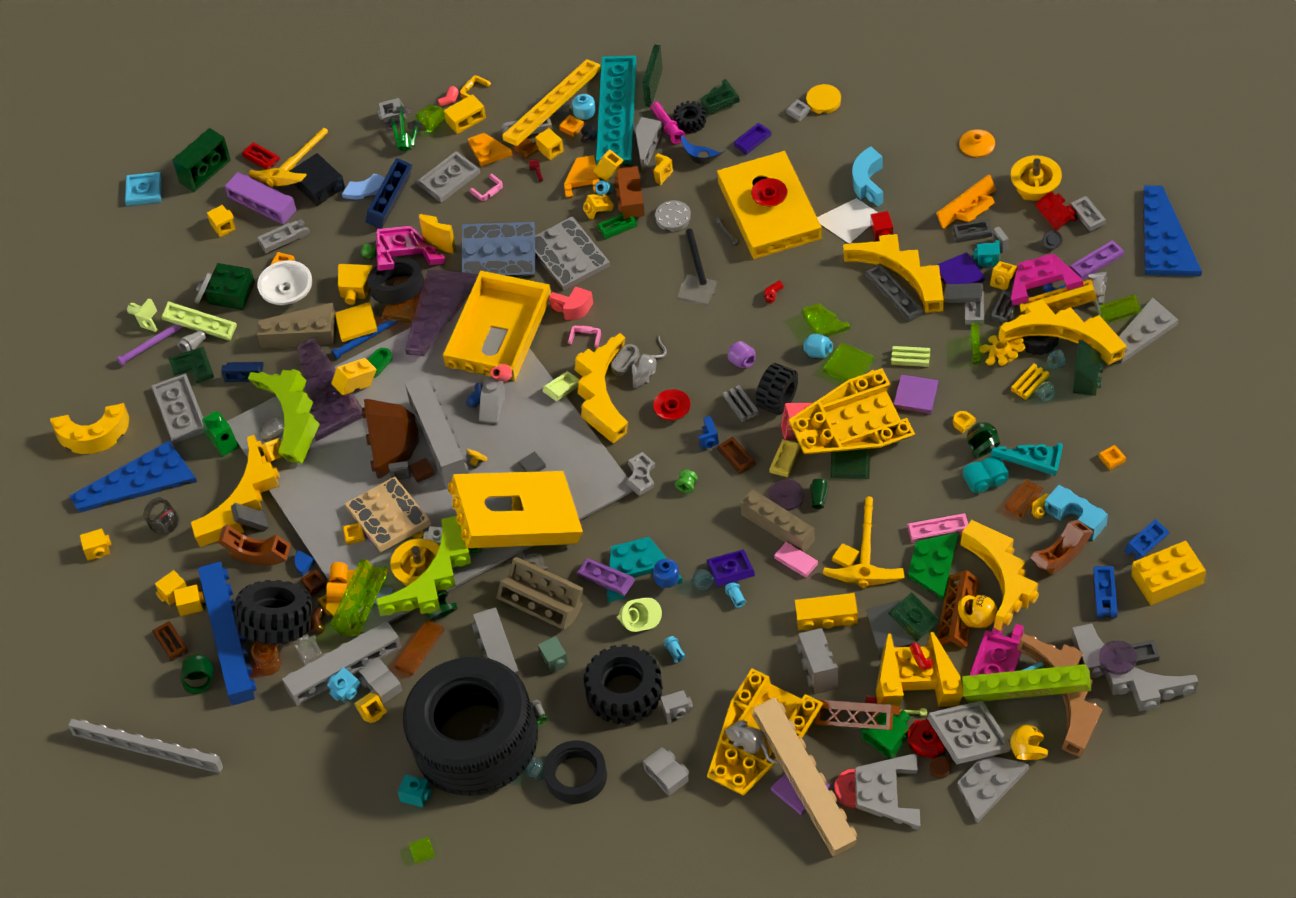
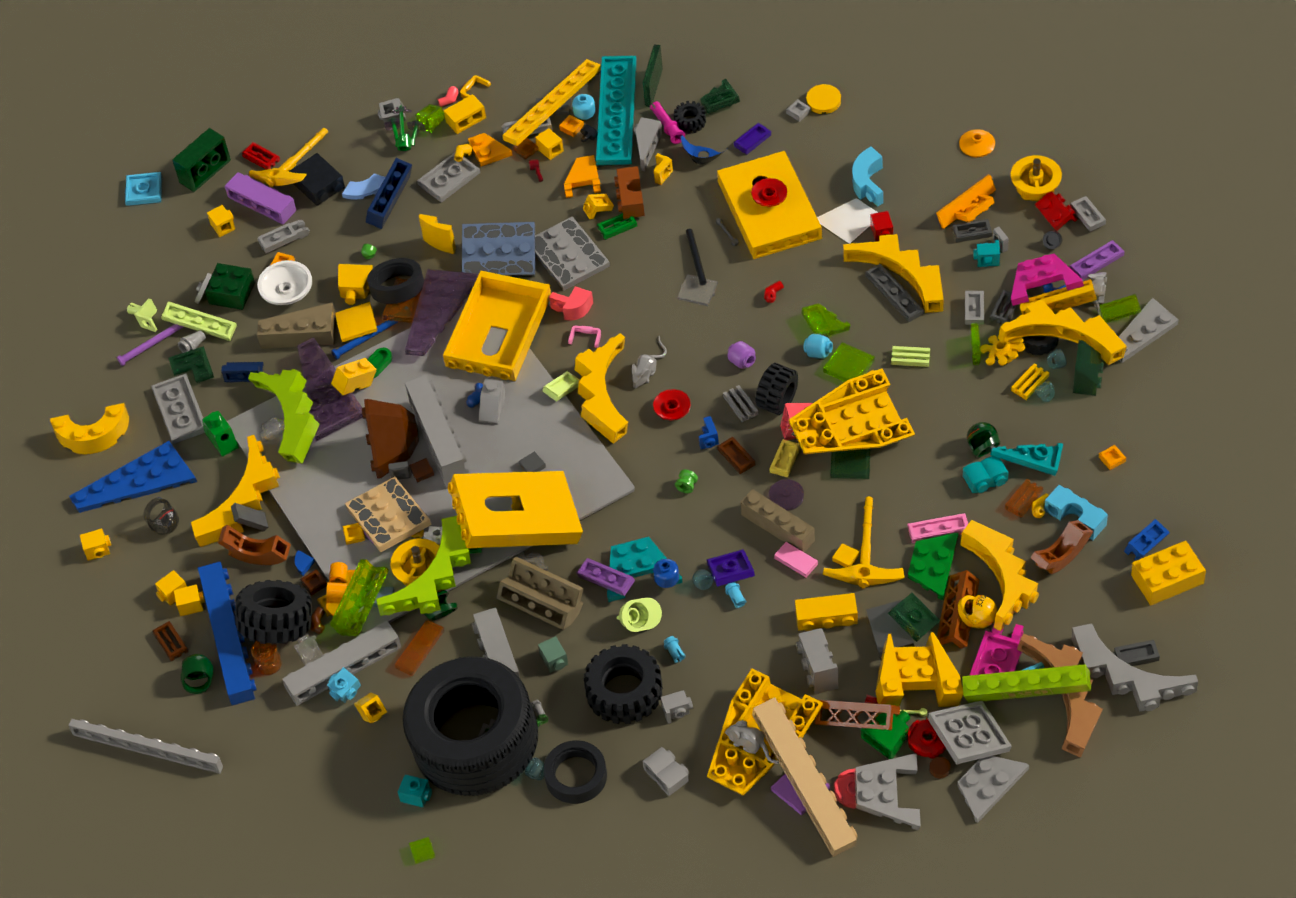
yellow tile [261,438,282,462] -> none
light grey brick [358,658,403,704] -> none
dark pink wing [376,226,445,271] -> none
yellow plant [466,448,488,466] -> none
bright pink piece [470,174,503,201] -> none
coral cone [491,364,512,383] -> none
yellow brick [593,149,624,182] -> none
medium azure pin [595,181,614,195] -> none
light grey tile [611,344,639,376] -> none
light grey tile [626,452,655,496] -> none
light grey tile [655,200,691,232] -> none
dark green cone [810,479,829,509] -> none
medium lavender tile [894,375,939,414] -> none
red arm [910,643,933,671] -> none
dark purple tile [937,252,985,286] -> none
dark grey tile [943,283,983,303] -> none
yellow tile [953,411,976,433] -> none
yellow bracket [990,261,1017,290] -> none
yellow helmet [1010,725,1048,760] -> none
blue plate [1093,566,1117,618] -> none
clear purple piece [1099,640,1137,675] -> none
blue wing [1144,185,1202,276] -> none
none -> yellow arm [454,144,473,162]

